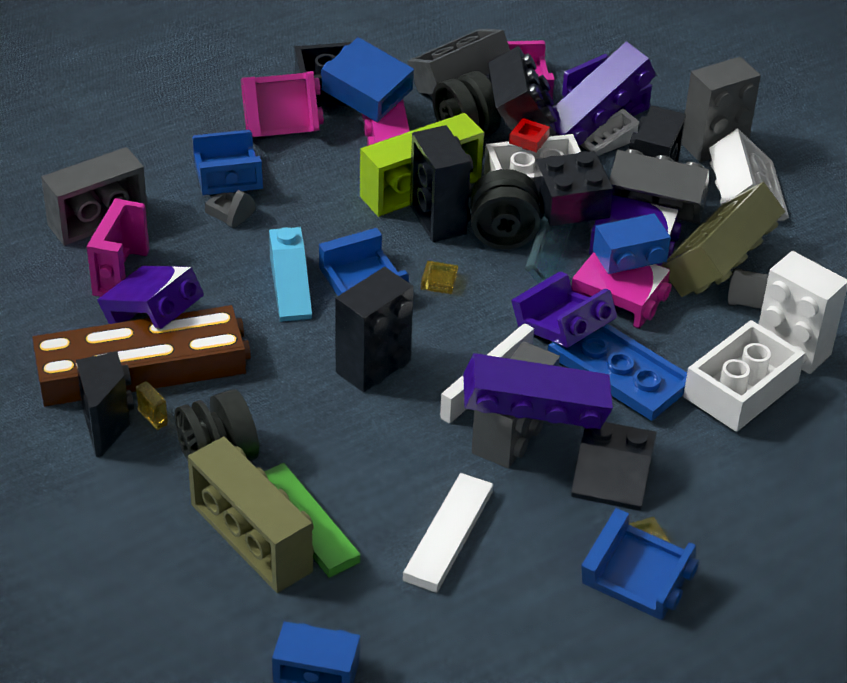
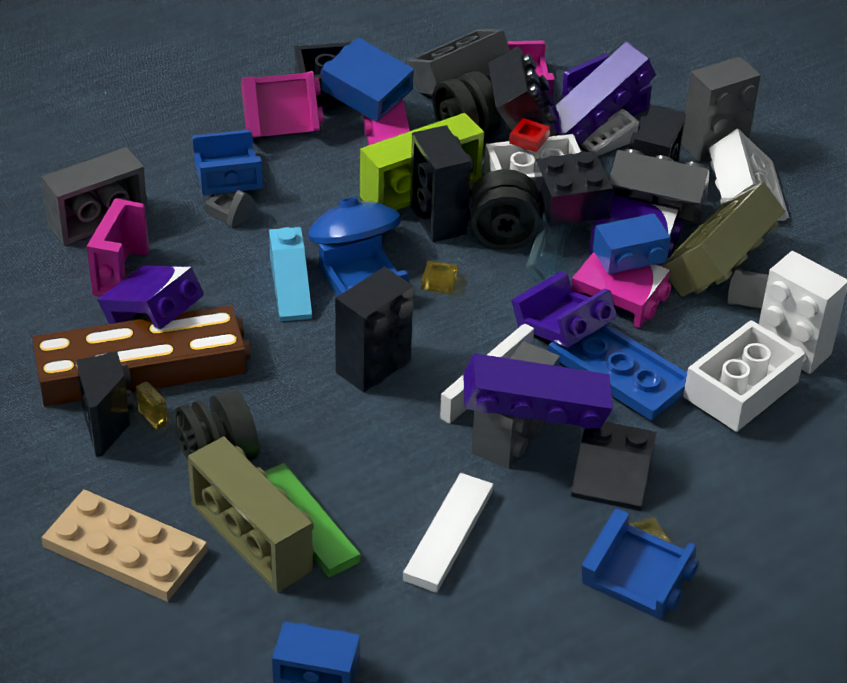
none -> tan plate [41,489,208,602]
none -> blue dish [307,197,401,244]

